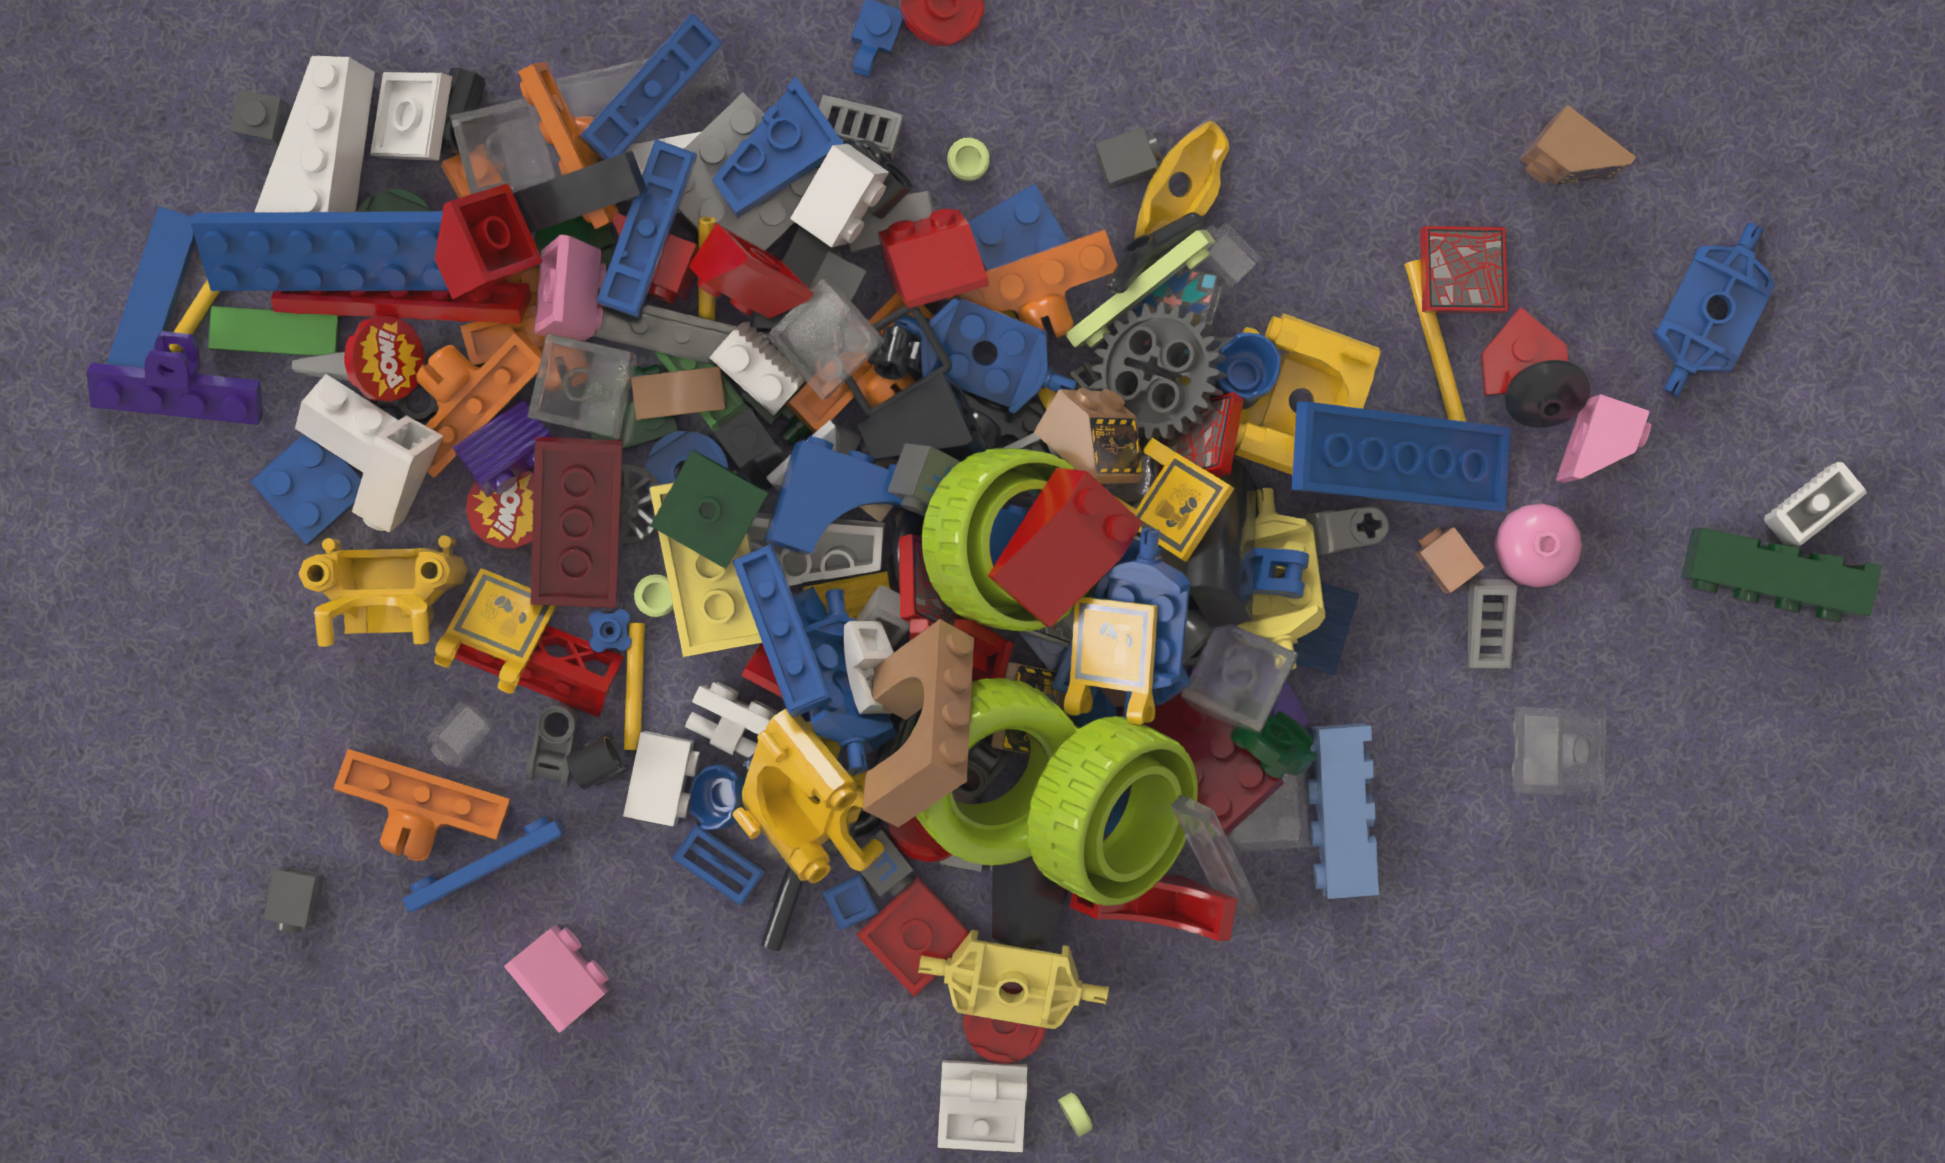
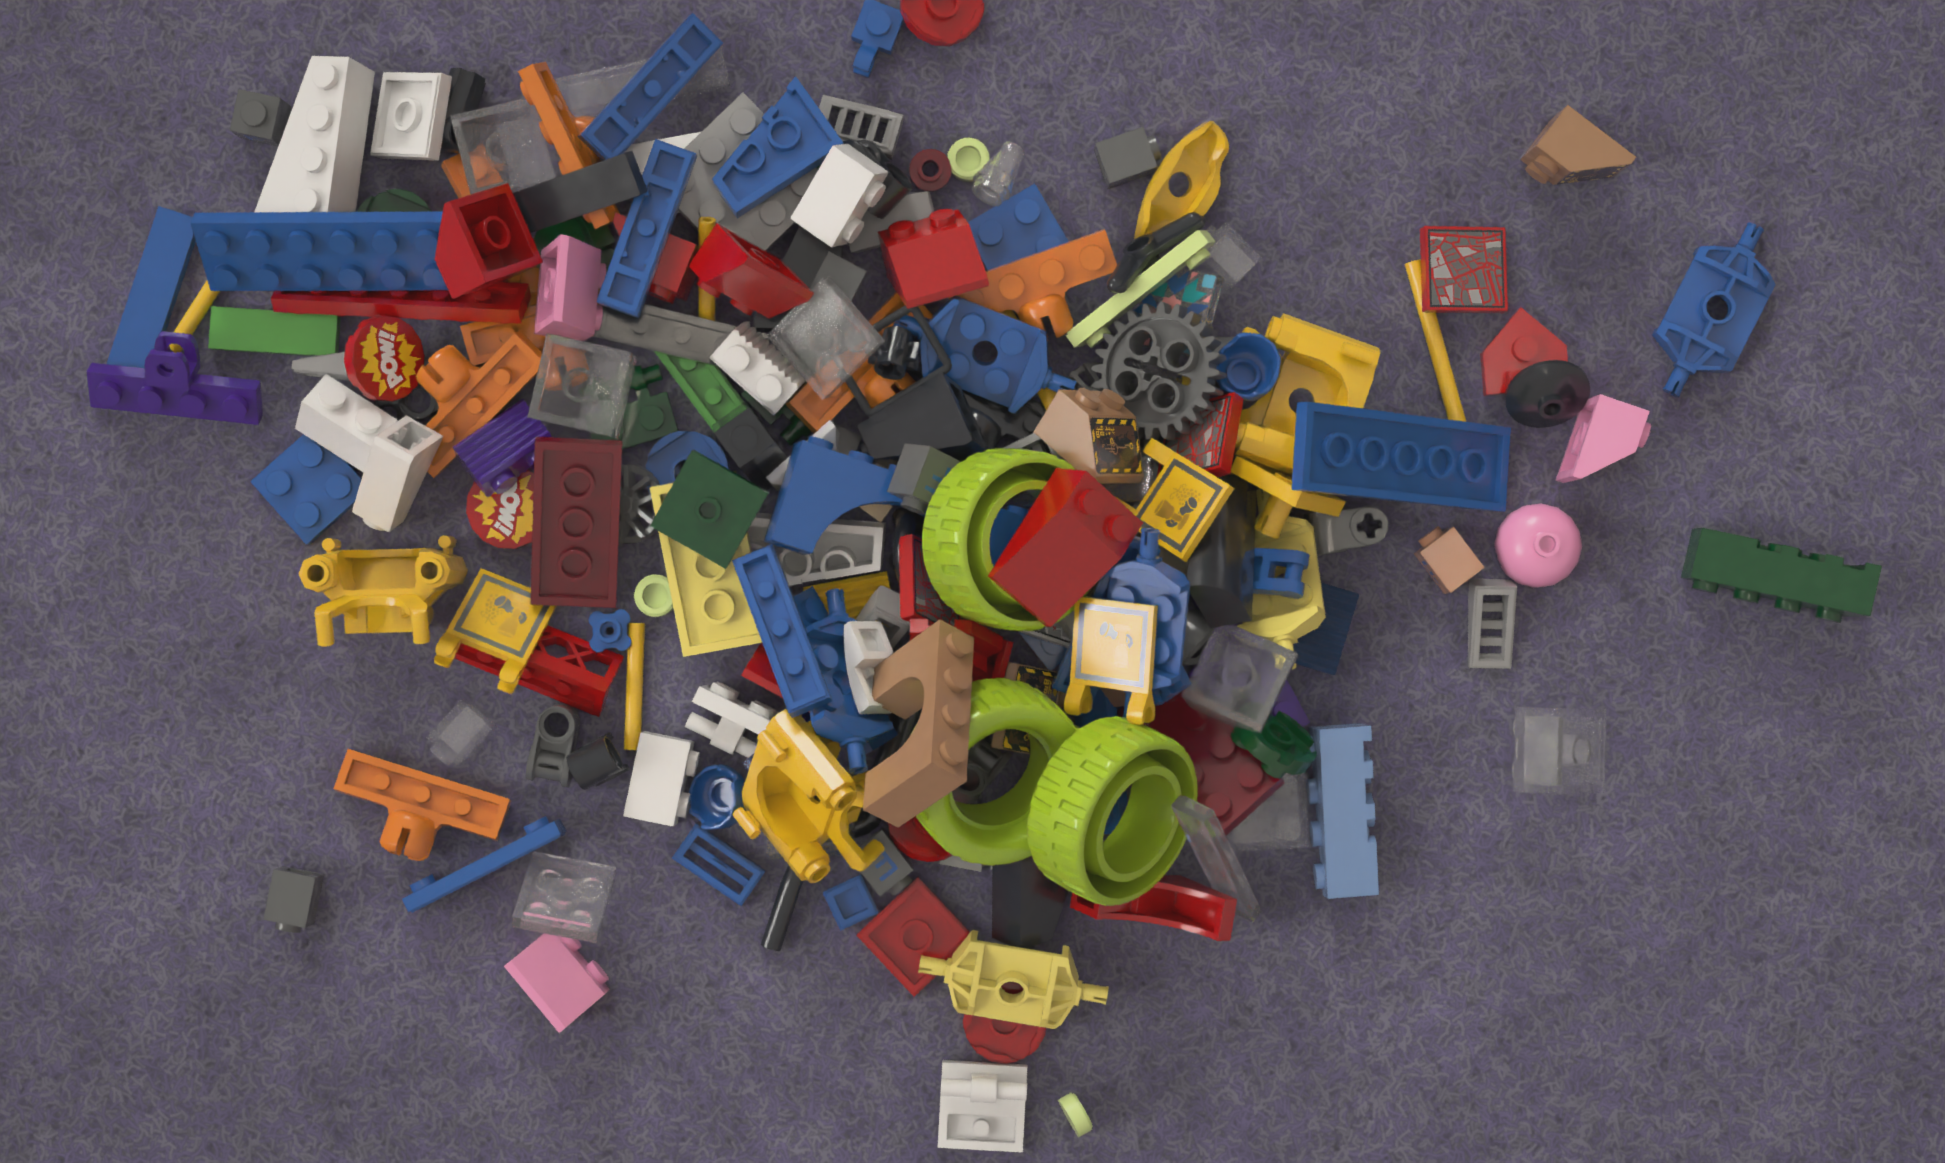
medium nougat slope [631,367,727,420] -> none
white brick [1764,462,1867,547] -> none
none -> clear plate [512,851,616,943]
none -> dark red plate [909,149,951,192]
none -> clear cone [972,141,1025,206]
none -> yellow tile [1231,456,1346,539]

